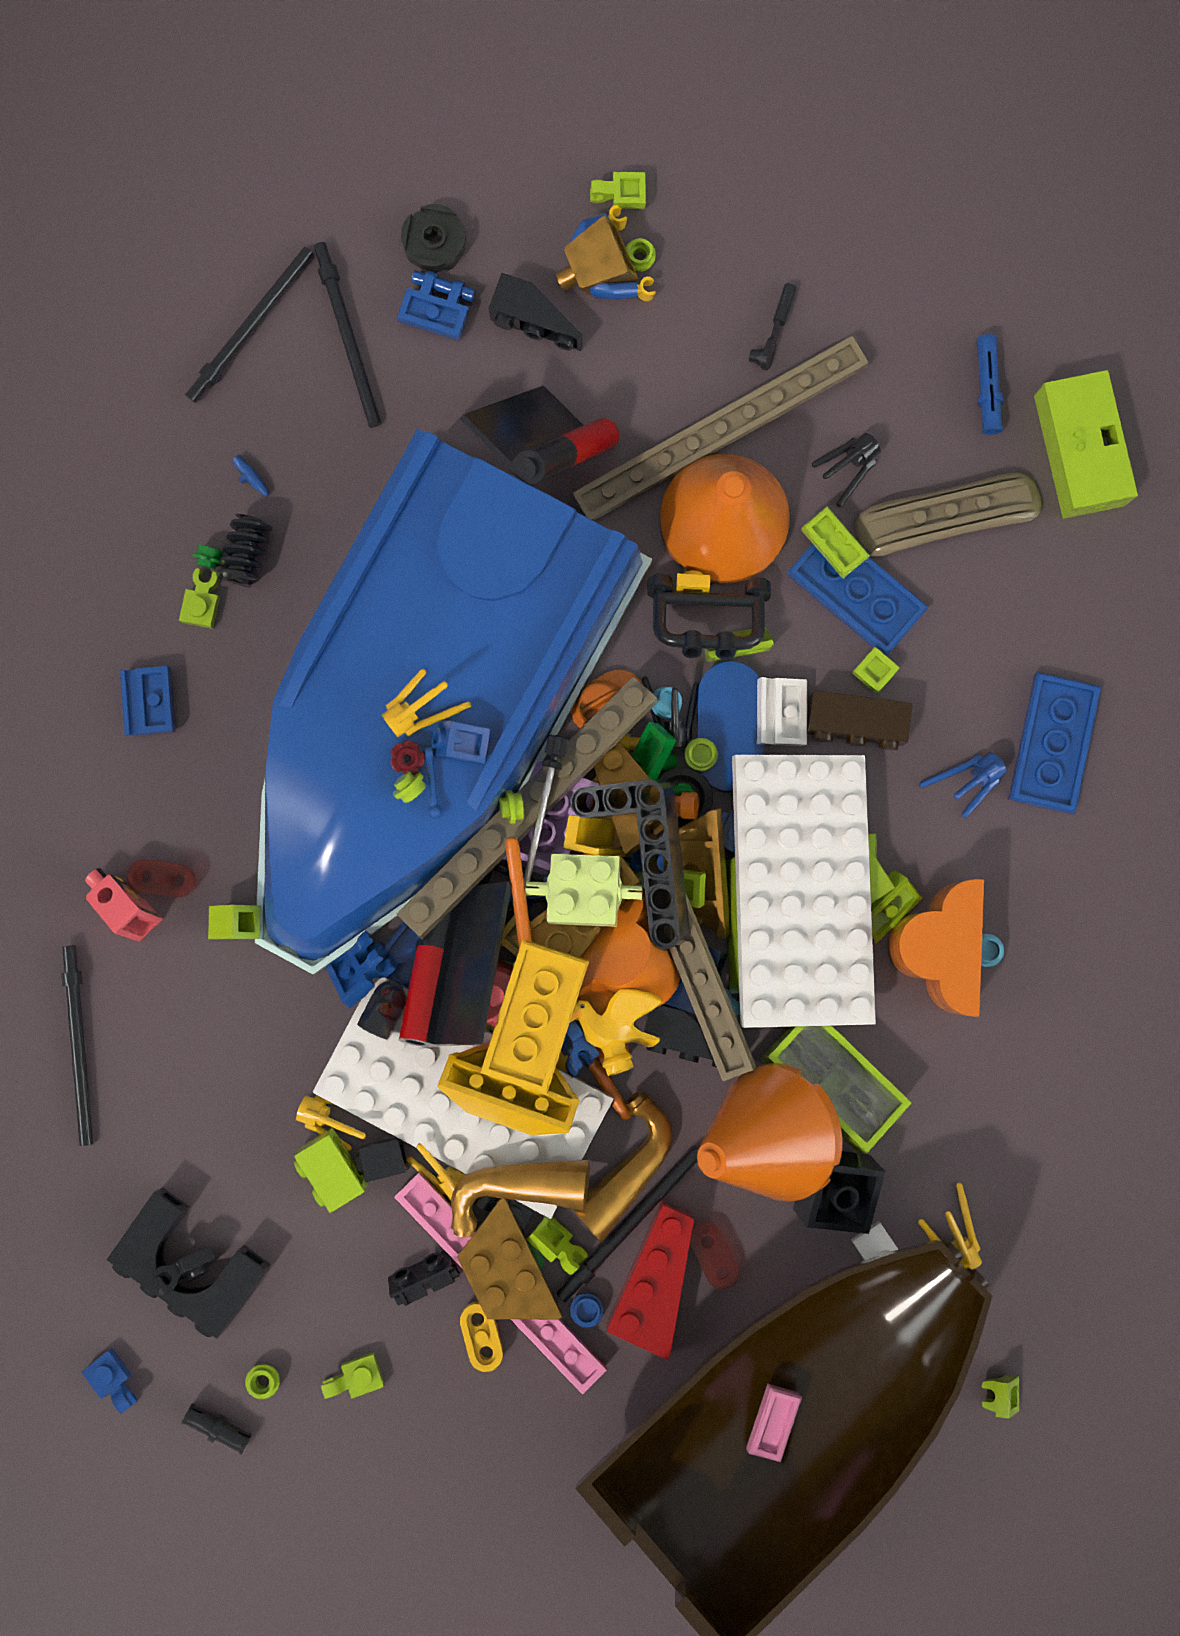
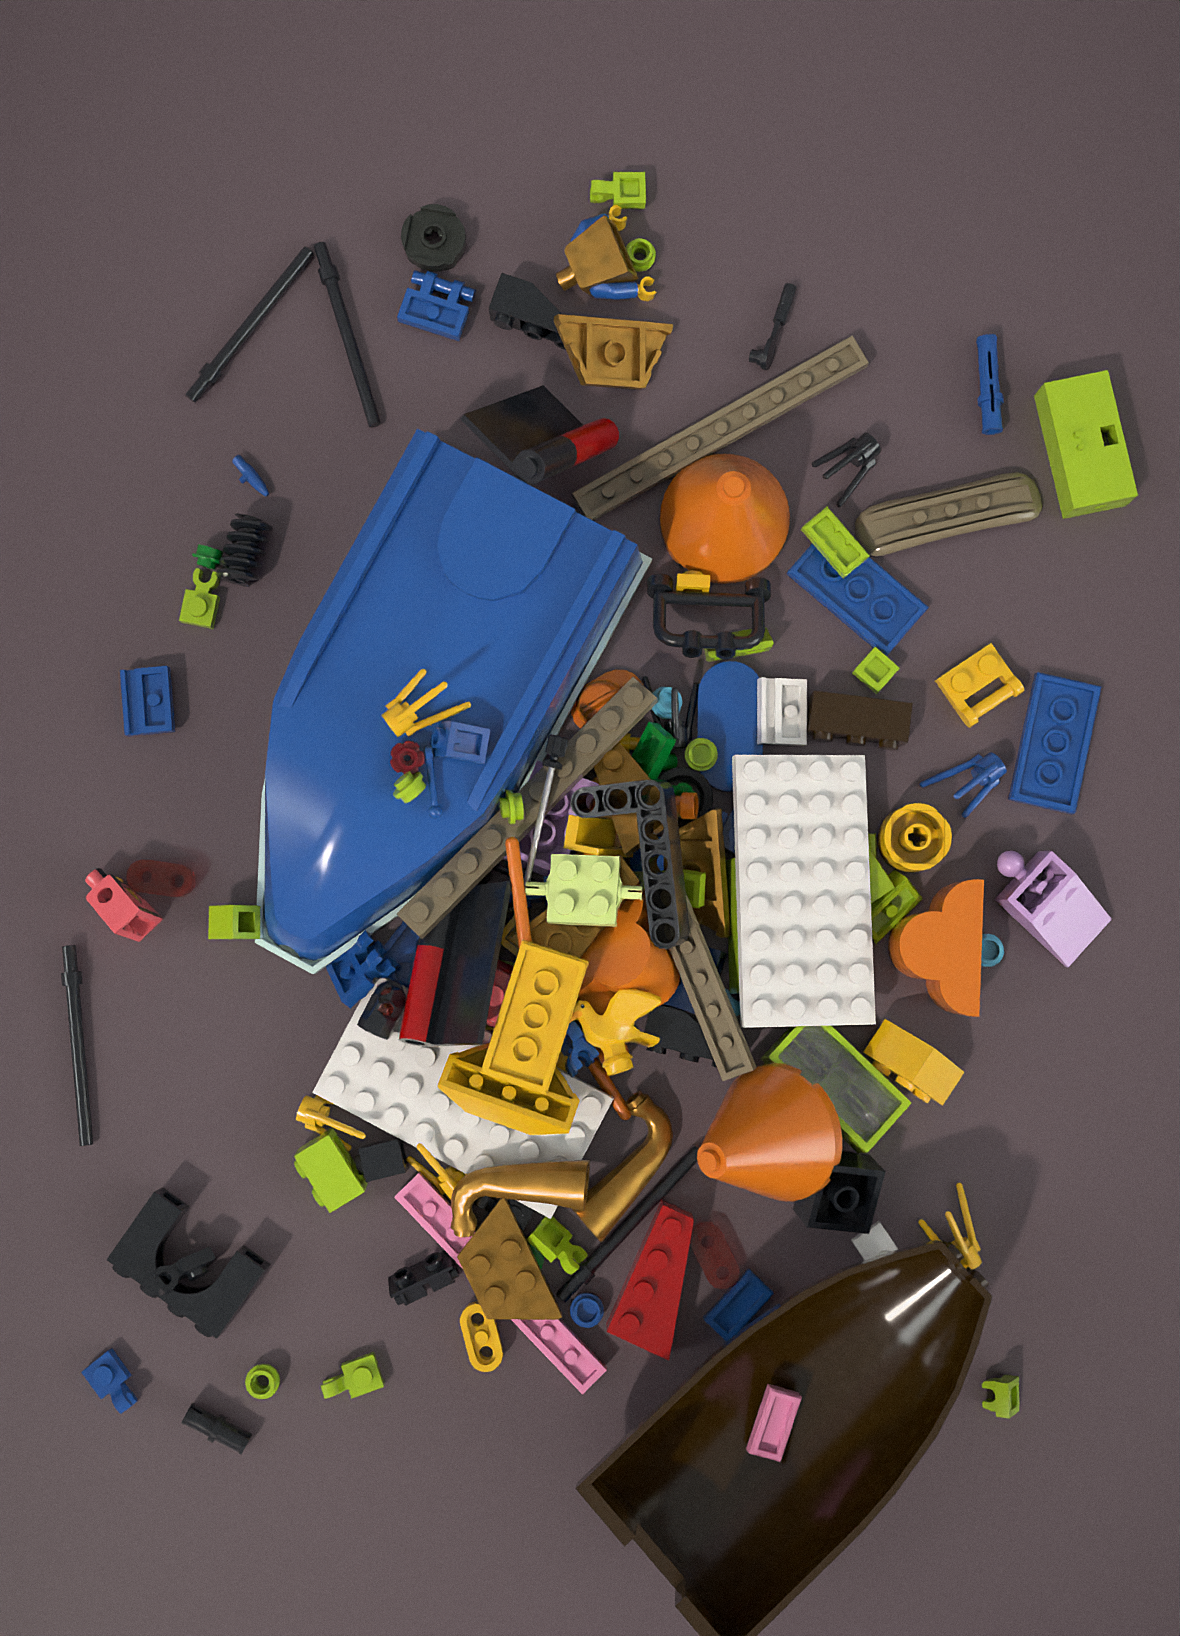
none -> pearl gold wing [554,314,673,390]
none -> blue tile [703,1268,774,1342]
none -> yellow brick [863,1019,964,1106]
none -> yellow brick [878,803,952,872]
none -> yellow plate [935,643,1025,728]
none -> lavender slope [994,851,1111,967]

